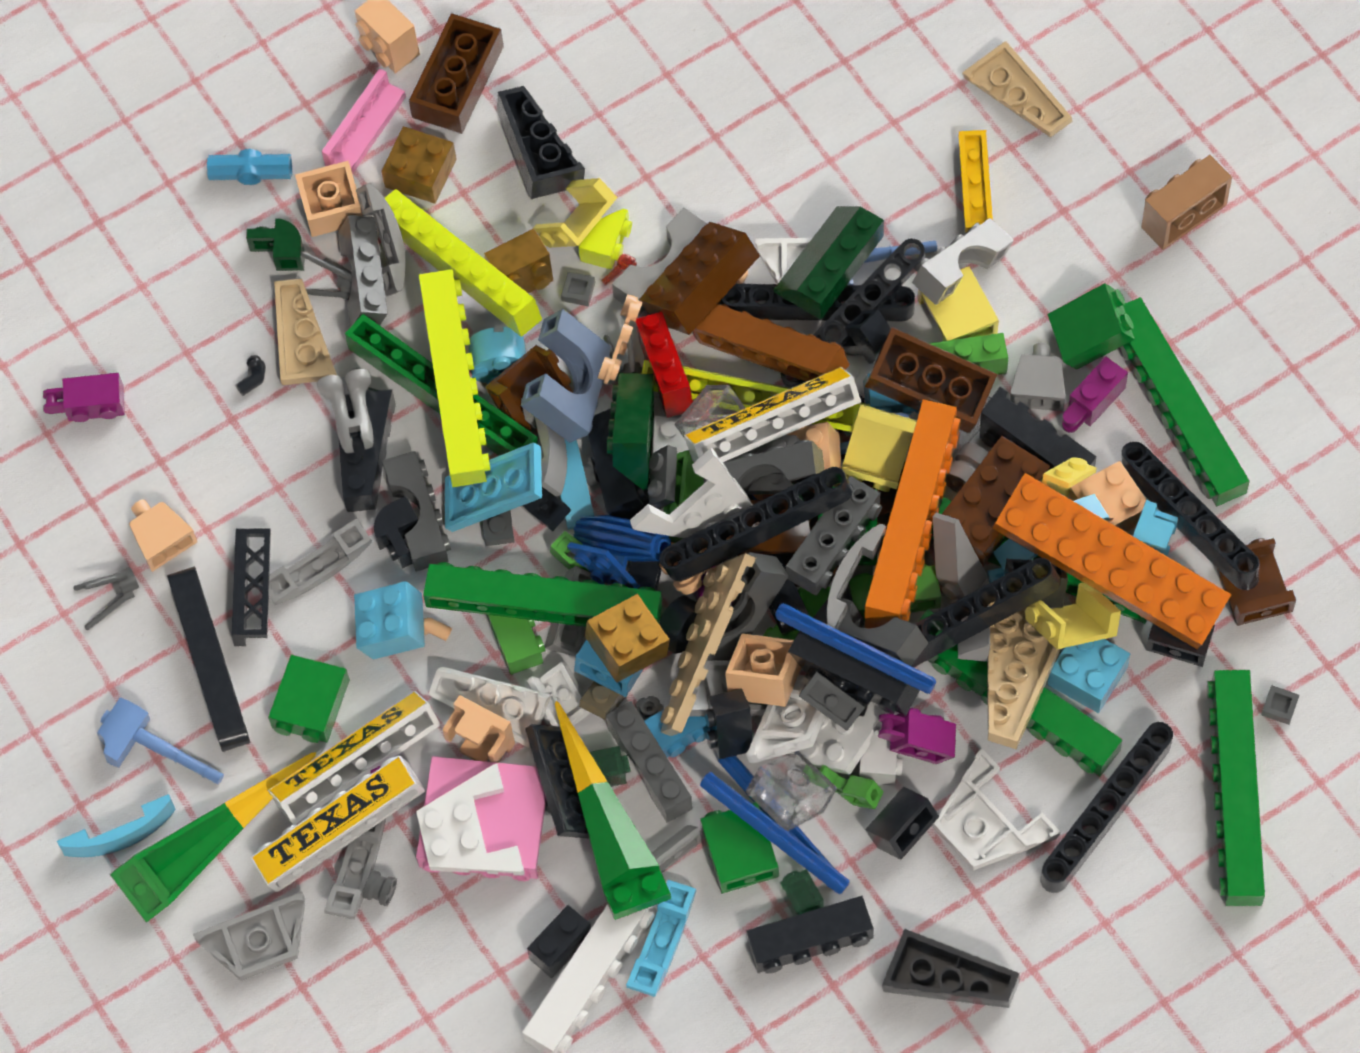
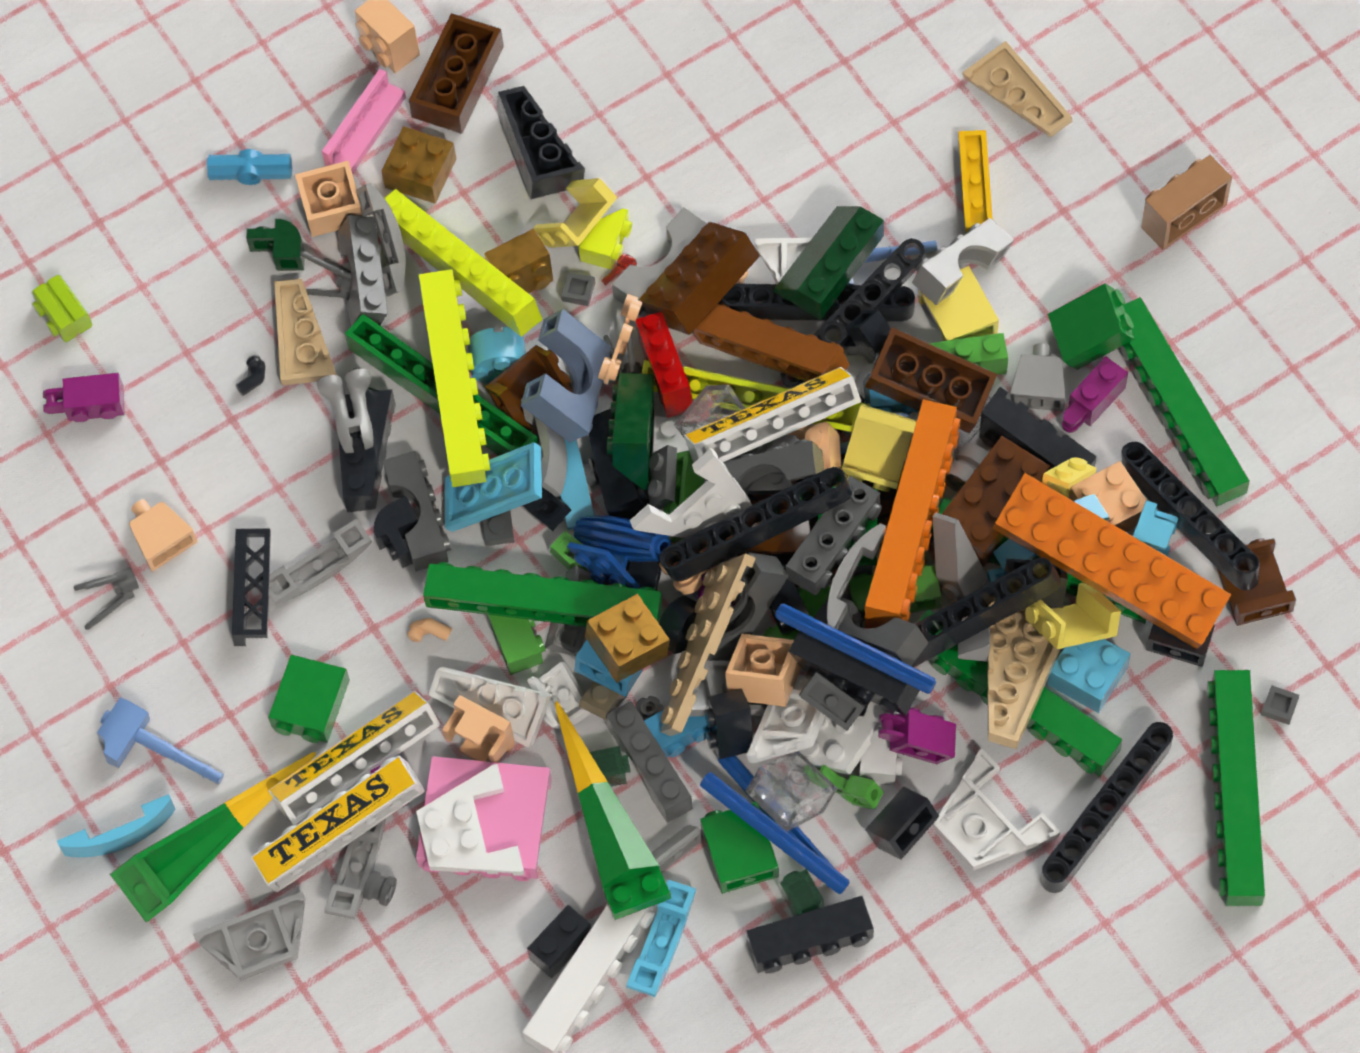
black beam [167,566,251,752] -> none
medium azure brick [354,581,425,660] -> none
black tile [525,724,589,839] -> none
black wedge [882,928,1020,1008] -> none
none -> lime brick [31,274,93,343]

